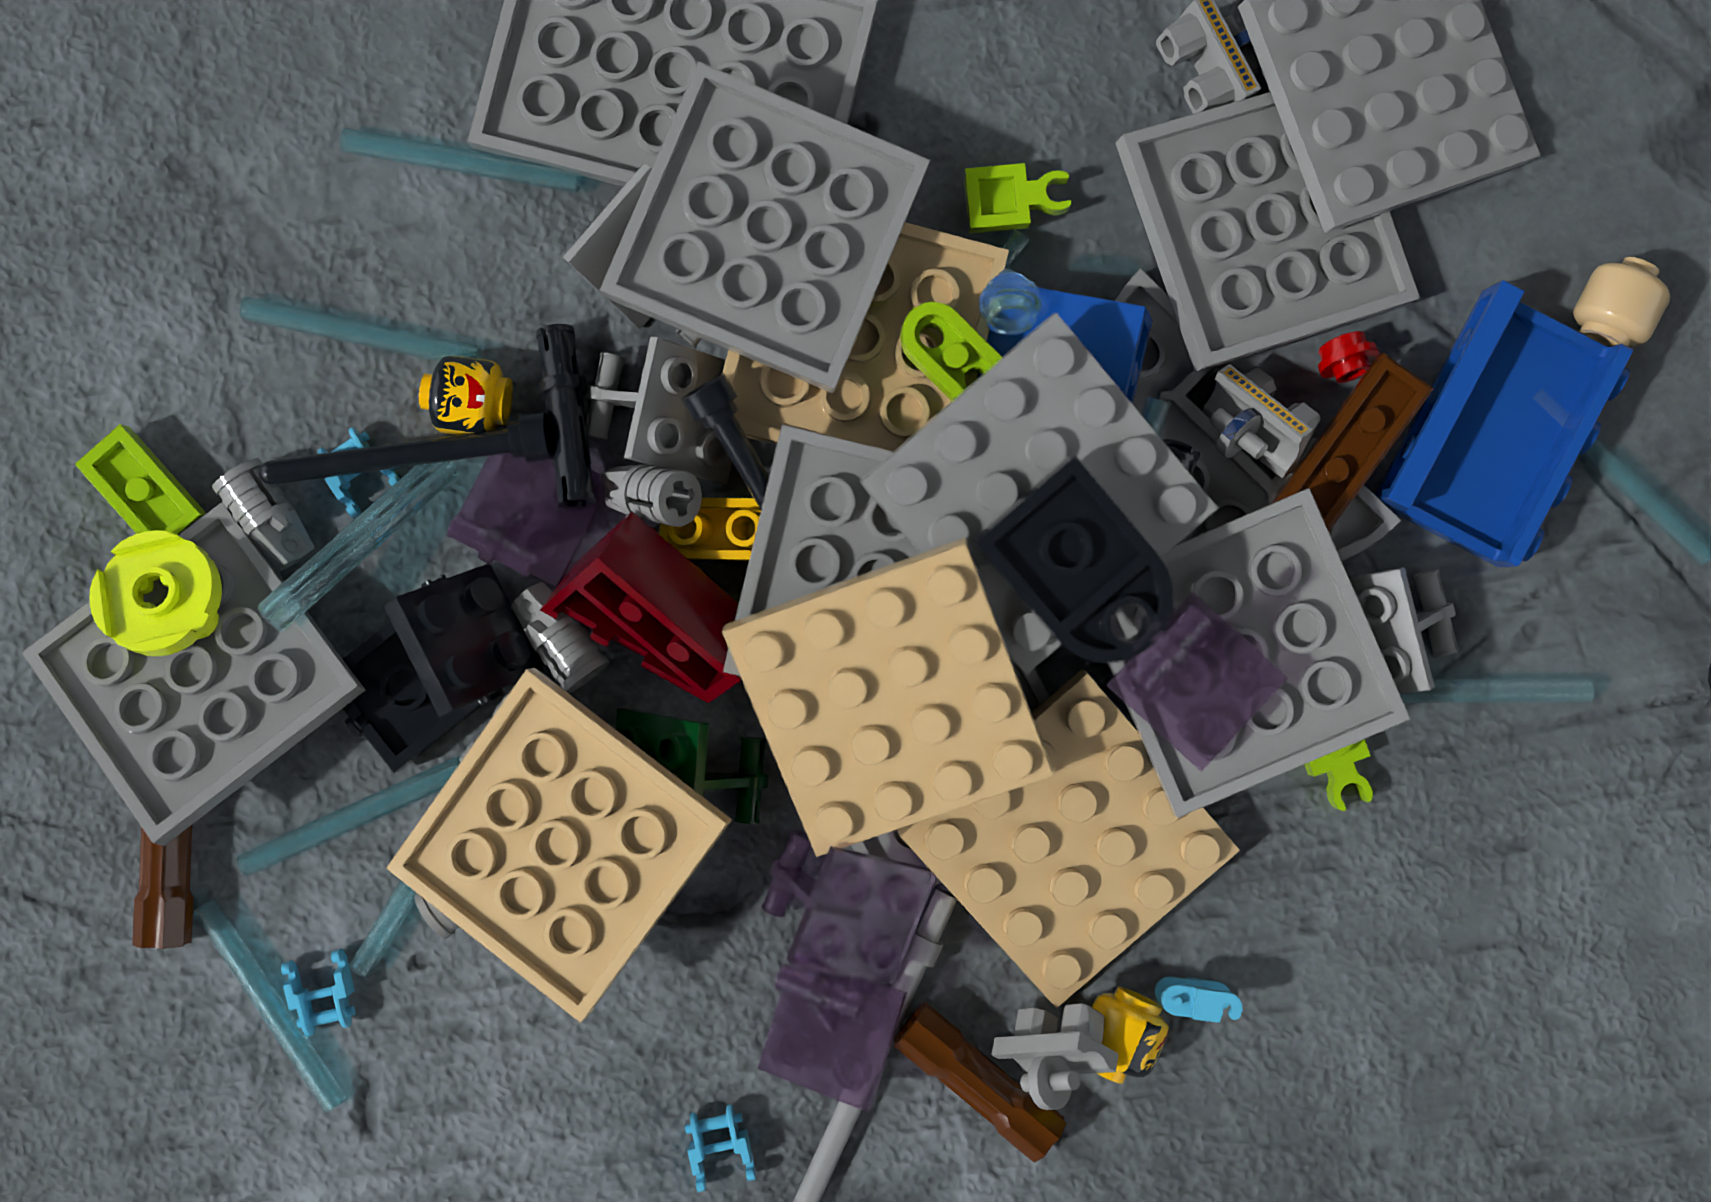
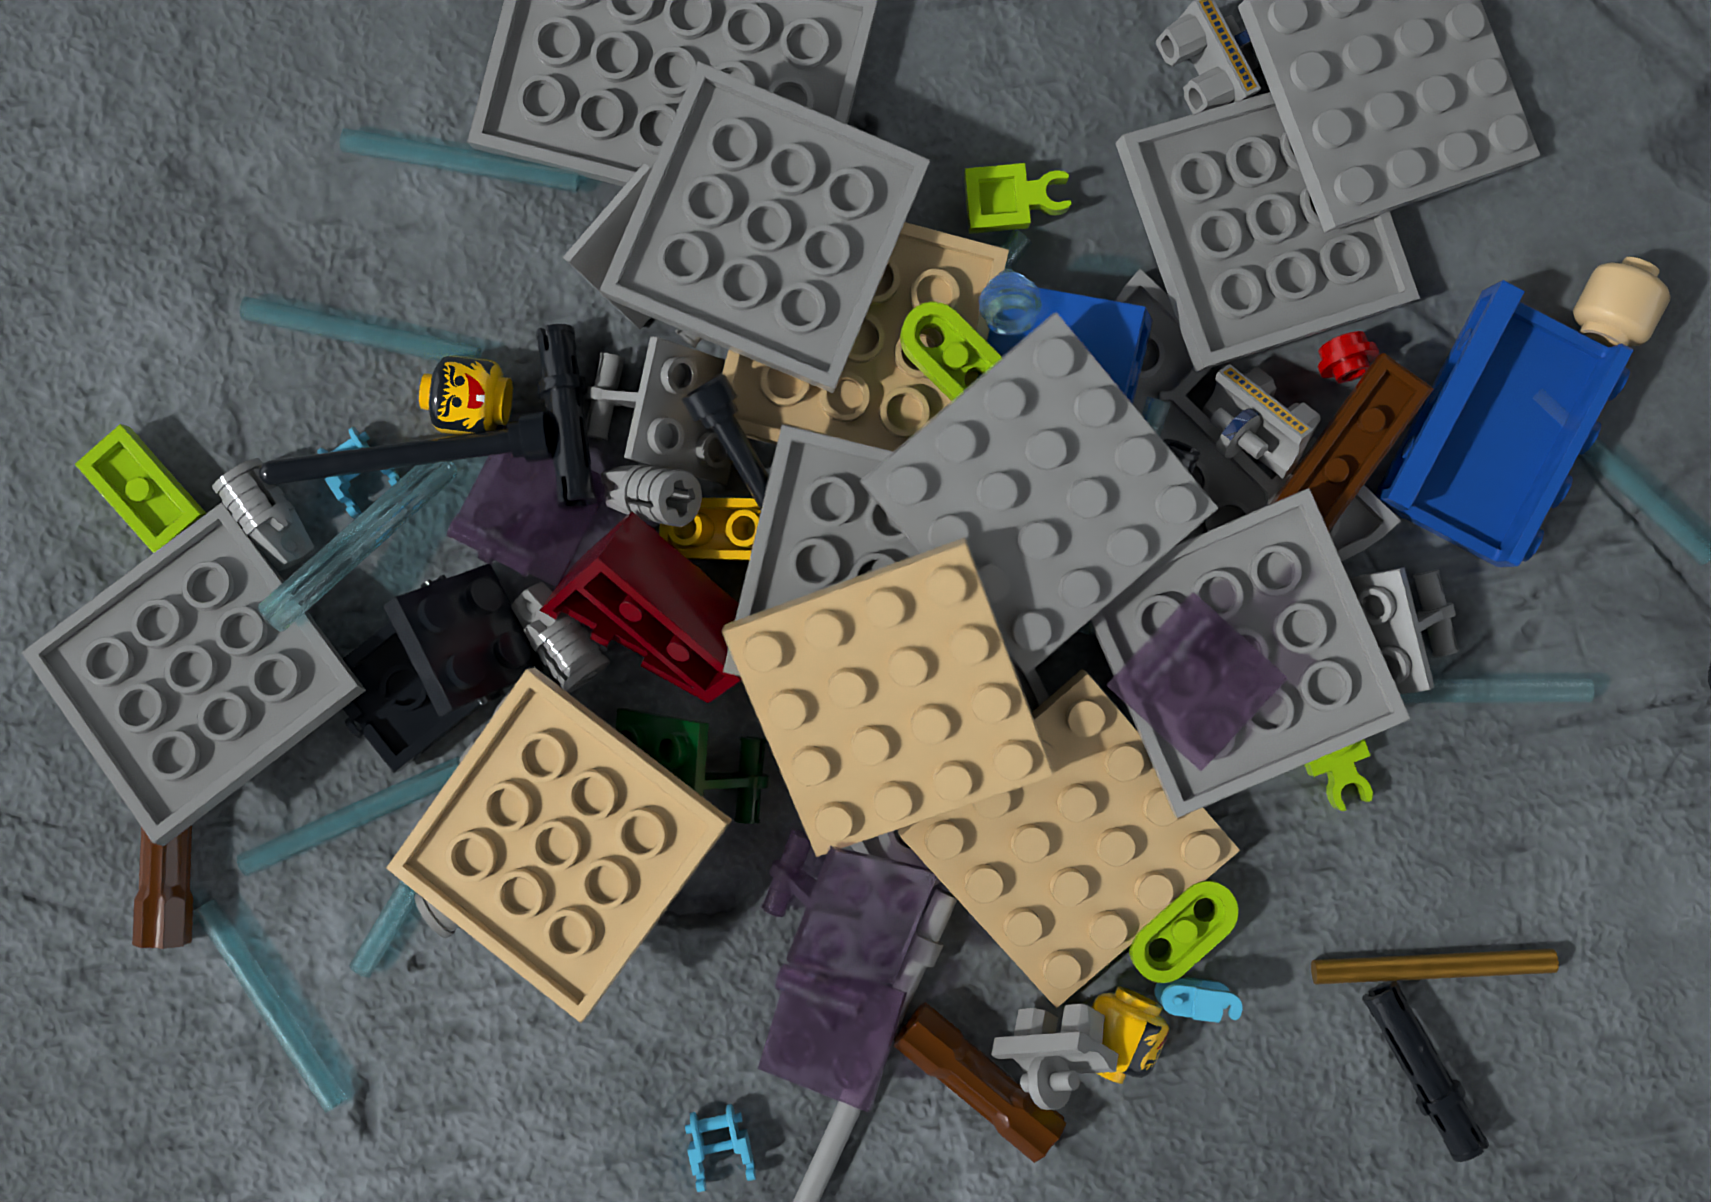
neon yellow plate [89,530,222,657] -> none
medium azure piece [281,949,355,1037] -> none
black plate [972,455,1173,663] -> none
none -> lime plate [1129,879,1238,983]
none -> pearl gold bar [1311,948,1559,985]
none -> black pin [1362,981,1489,1162]

